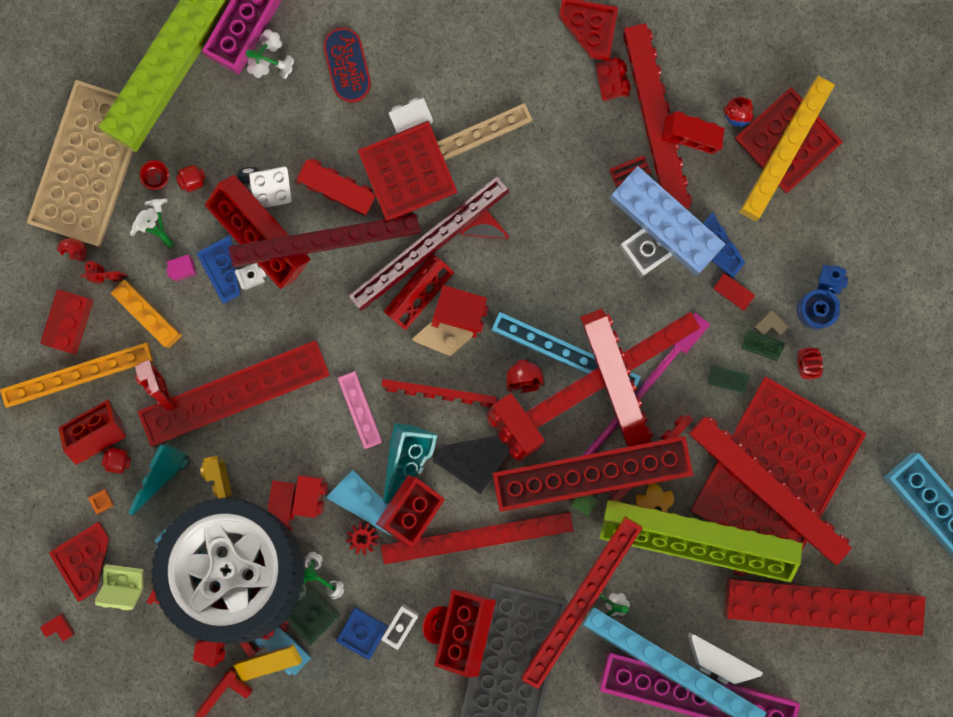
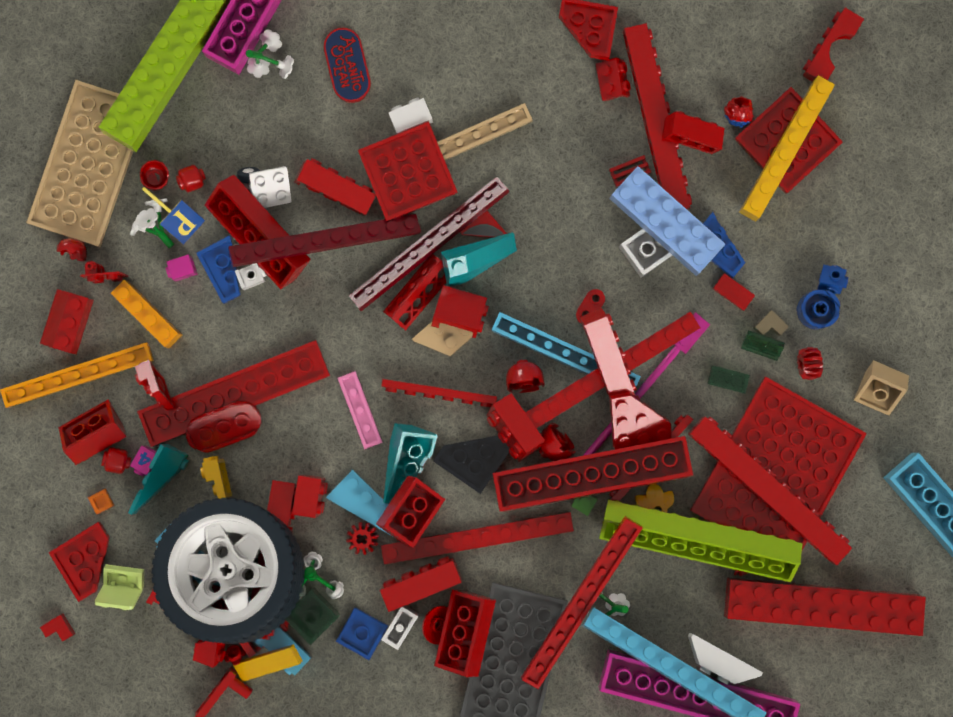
none -> dark pink brick [130,445,156,477]
none -> blue piece [142,187,205,245]
none -> red tile [186,401,261,453]
none -> red plate [224,645,246,666]
none -> red brick [380,556,462,612]
none -> teal wedge [441,232,517,287]
none -> red cylinder [539,422,575,461]
none -> red plate [576,289,605,324]
none -> red plate [609,392,672,449]
none -> red arch [802,8,864,82]
none -> tan slope [854,360,909,415]

